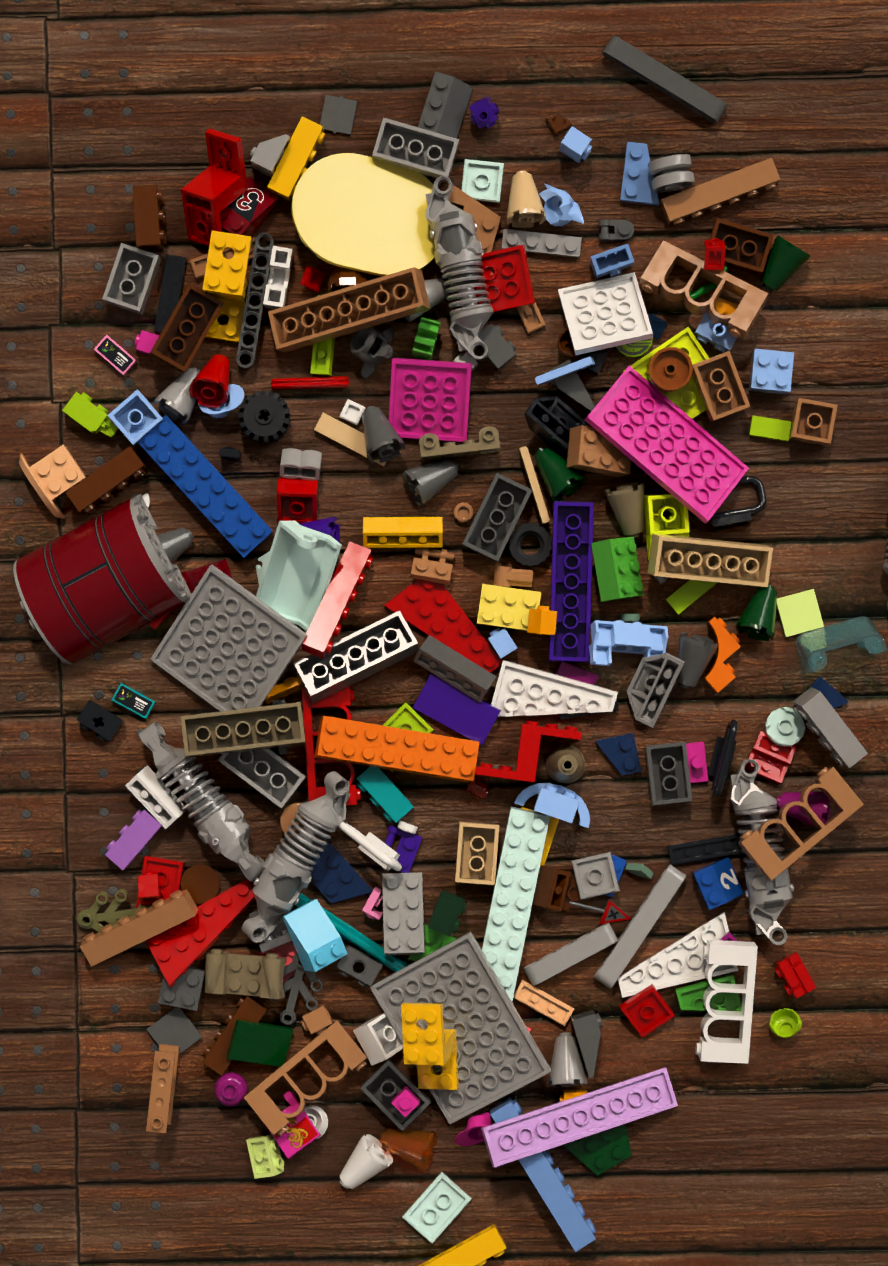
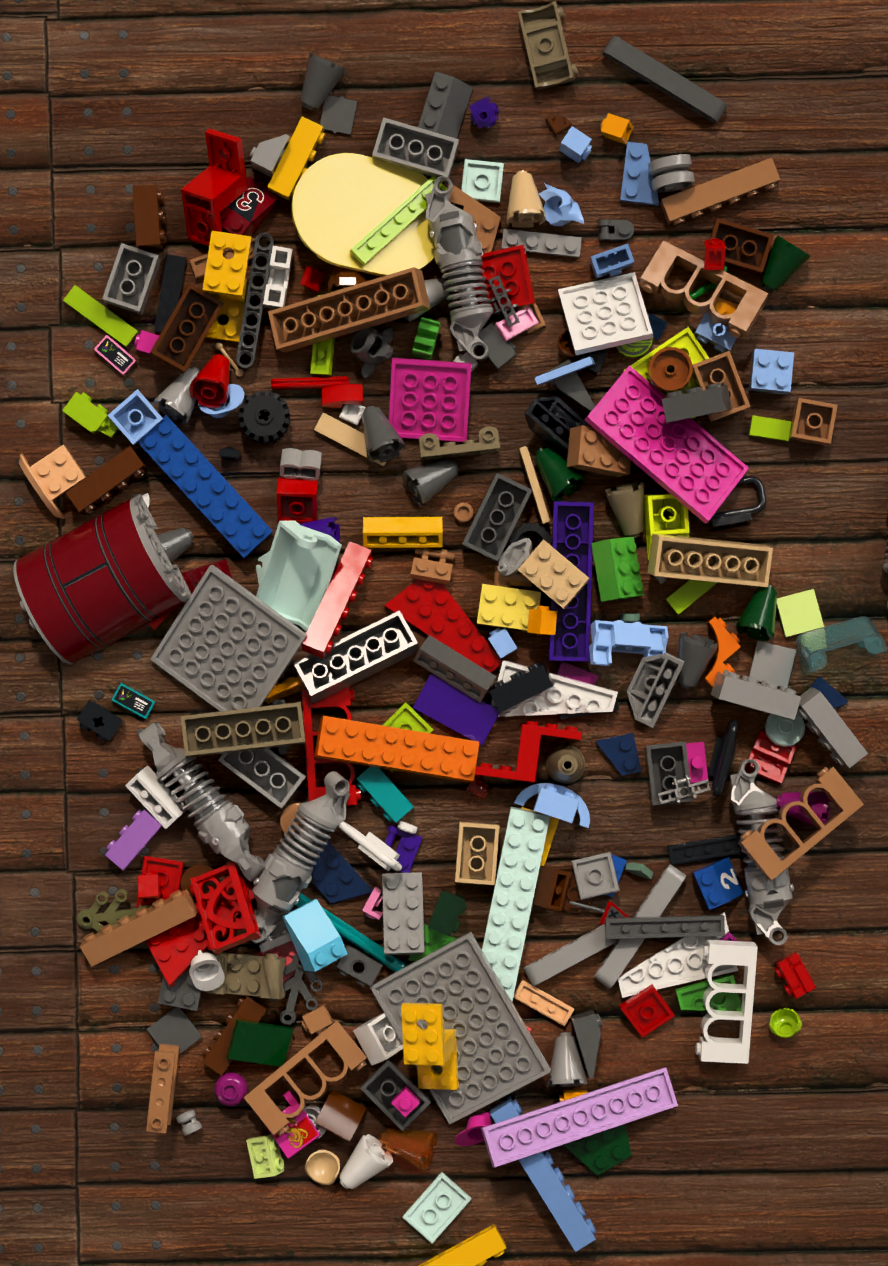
none -> lime tile [63,285,138,347]
none -> light grey wheel [176,1109,202,1136]
none -> white piece [189,950,225,991]
none -> red fence [190,861,261,954]
none -> tan hinge [215,342,244,377]
none -> dark grey cone [300,53,346,111]
none -> tan helmet [305,1150,340,1185]
none -> reddish brown slope [314,1089,367,1143]
none -> red slope [322,384,363,408]
none -> plate [350,175,447,266]
none -> dark grey piece [488,275,520,327]
none -> black brick [489,662,554,712]
none -> bright pink tile [495,306,539,342]
none -> light grey arm [497,538,532,576]
none -> dark tan piece [518,1,578,90]
none -> tan brick [518,539,590,610]
none -> light orange brick [600,113,634,144]
none -> dark grey plate [605,915,725,939]
none -> light grey piece [657,775,711,804]
none -> dark grey brick [662,382,732,423]
none -> light grey brick [711,670,801,720]
none -> light grey tile [749,641,796,687]

